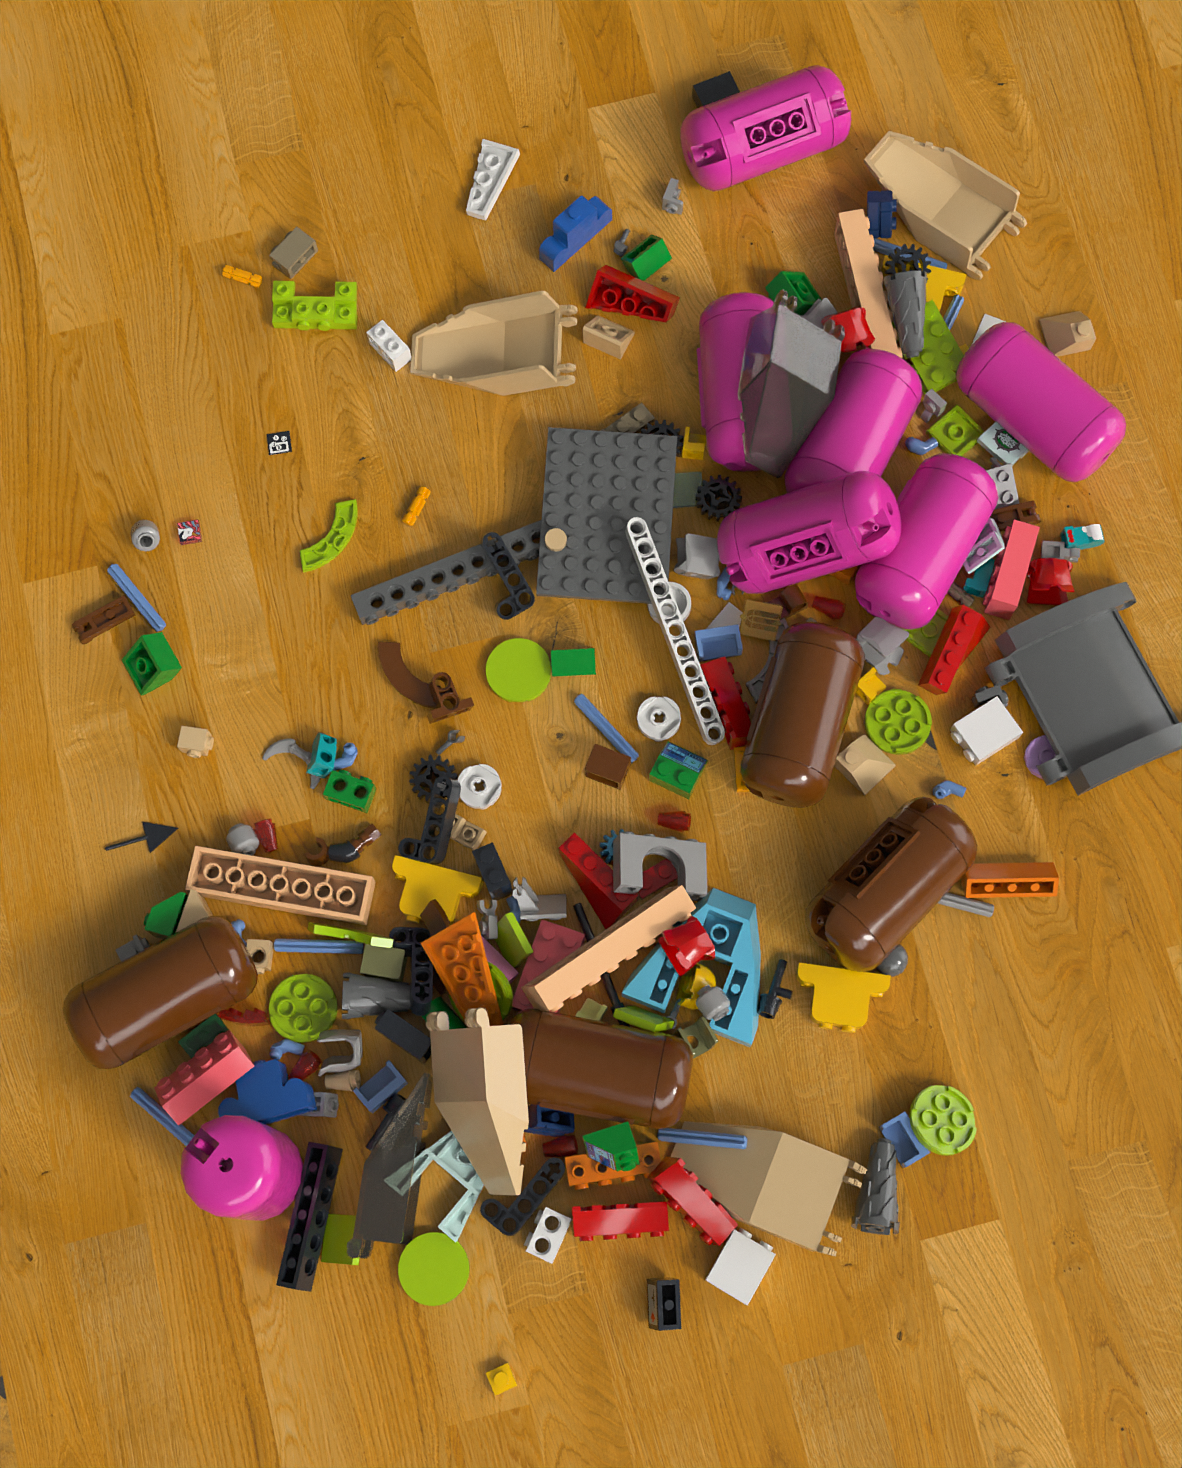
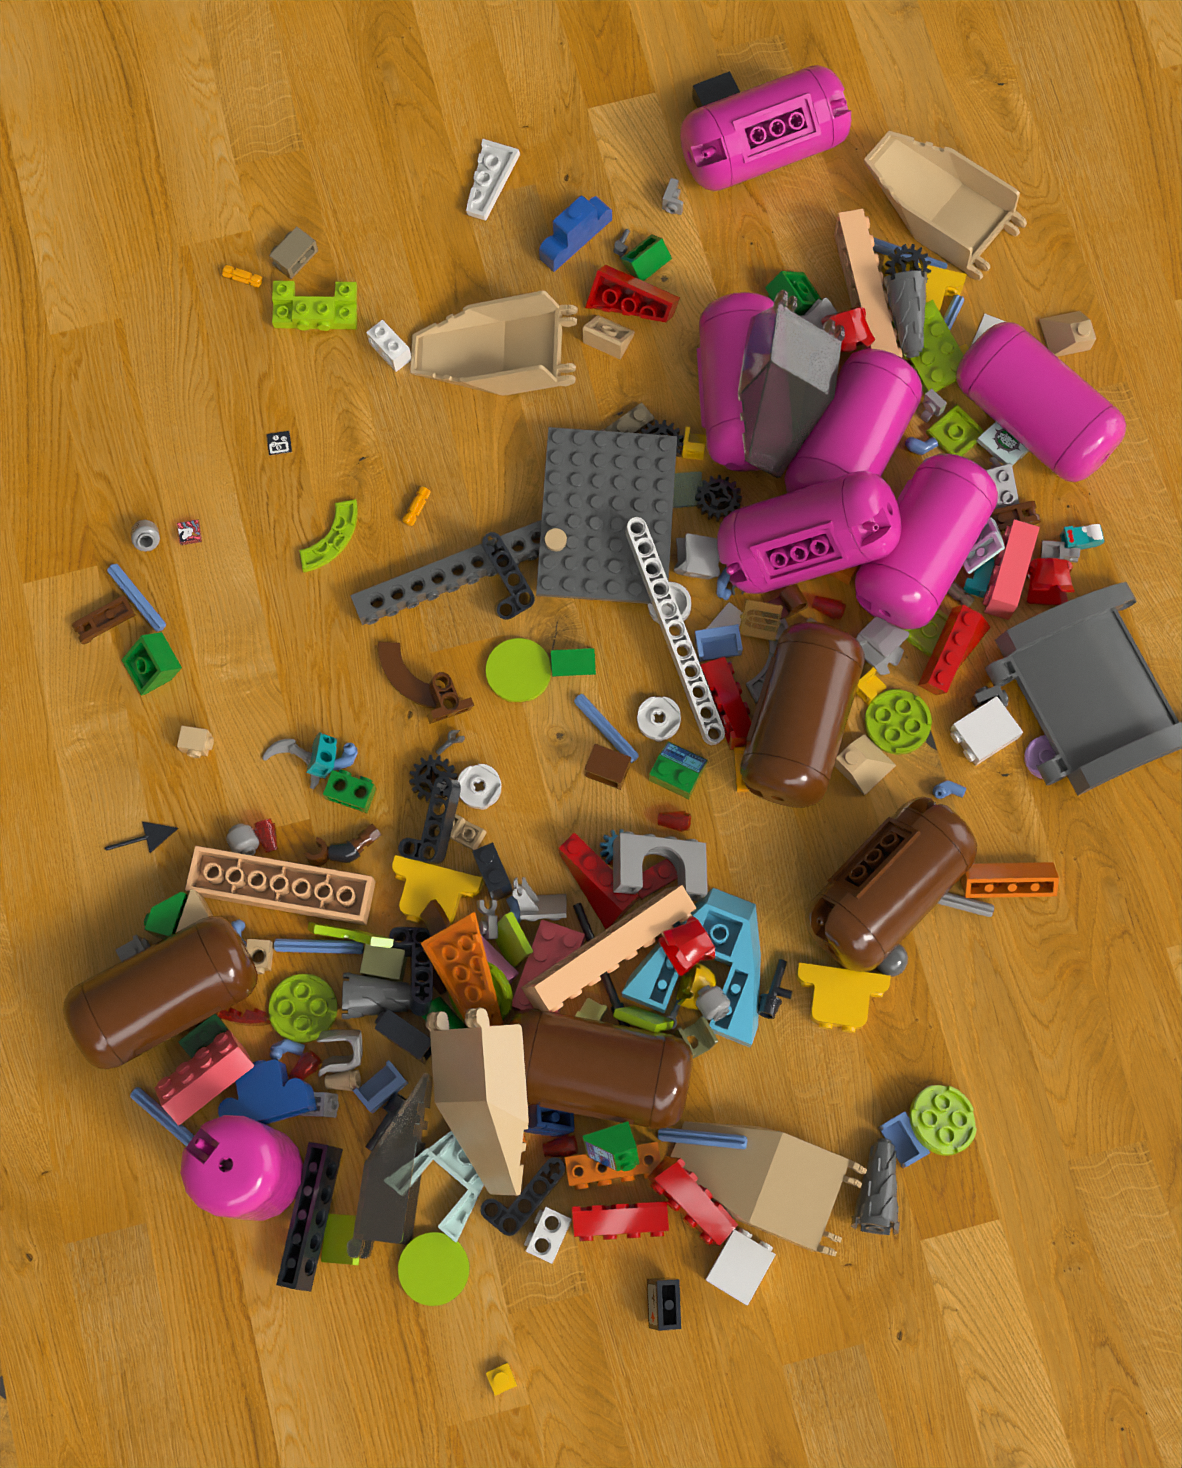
dark blue brick [867,190,897,239] -> none

